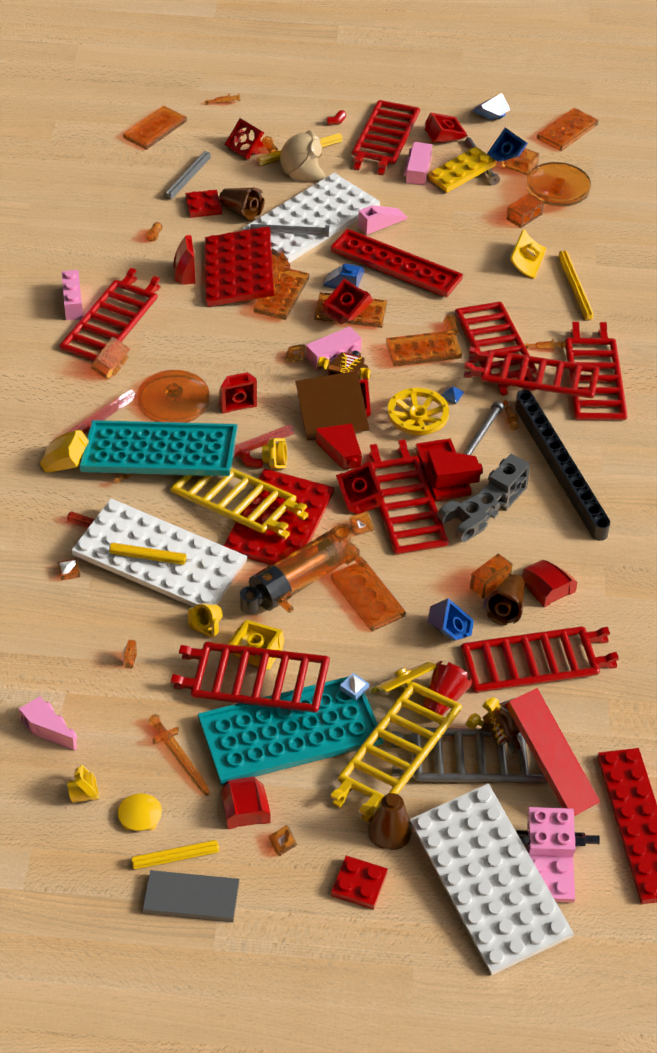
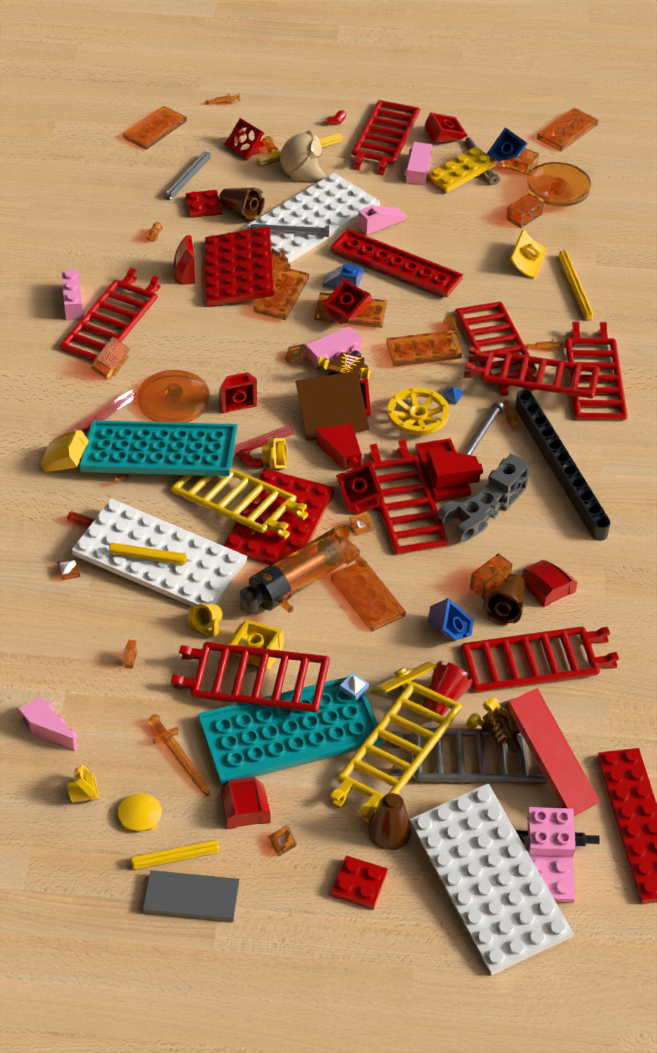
slope [473,93,510,120] -> none

